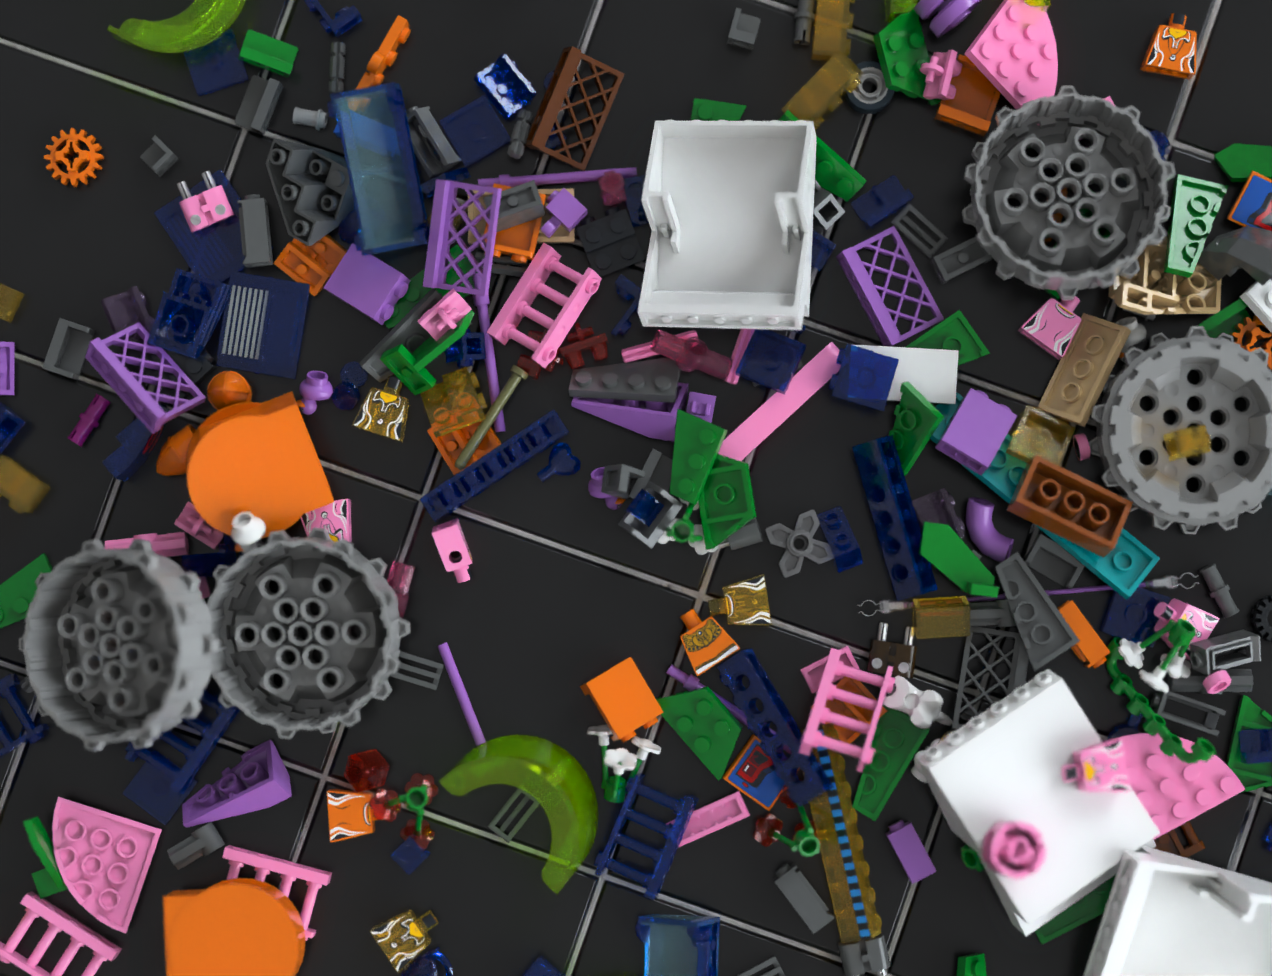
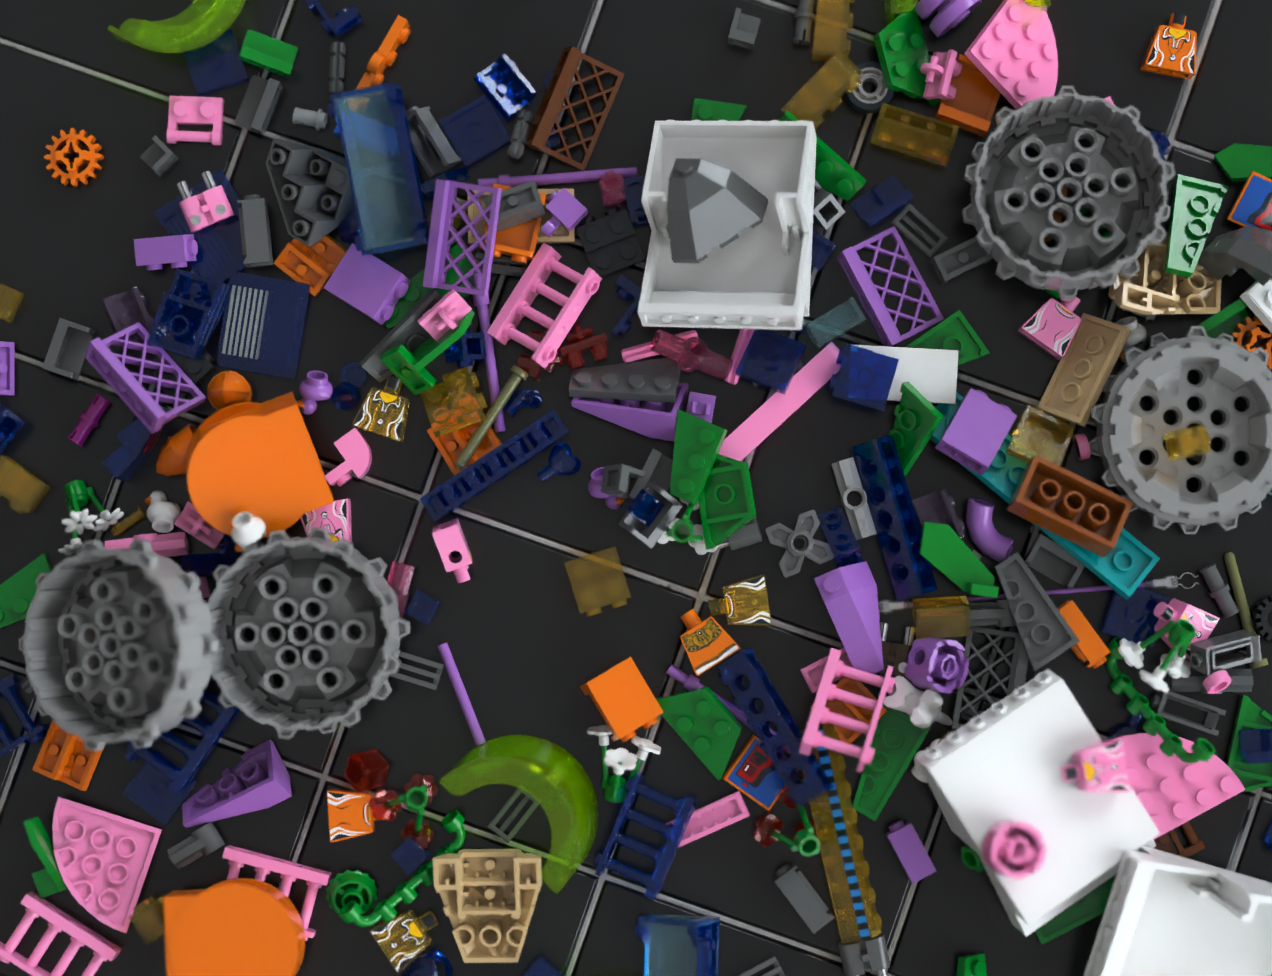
none -> orange slope [32,720,104,791]
none -> plant [58,480,124,555]
none -> clear yellow piece [111,505,147,536]
none -> clear yellow brick [129,896,165,945]
none -> medium lavender brick [133,234,198,270]
none -> white animal [145,490,181,533]
none -> bright pink plate [167,96,224,145]
none -> bright pink brick [325,428,372,487]
none -> green piece [326,870,378,915]
none -> green bar [338,810,466,927]
none -> clear blue tile [404,589,441,626]
none -> tan wedge [433,849,542,963]
none -> clear blue arm [503,390,542,417]
none -> clear yellow plate [564,547,631,617]
none -> dark grey brick [667,158,768,263]
none -> clear light blue panel [804,296,866,349]
none -> medium lavender wedge [814,561,884,674]
none -> light grey piece [831,457,877,541]
none -> clear yellow brick [870,103,959,166]
none -> medium lavender brick [904,637,969,694]
none -> olive bar [1224,552,1268,669]

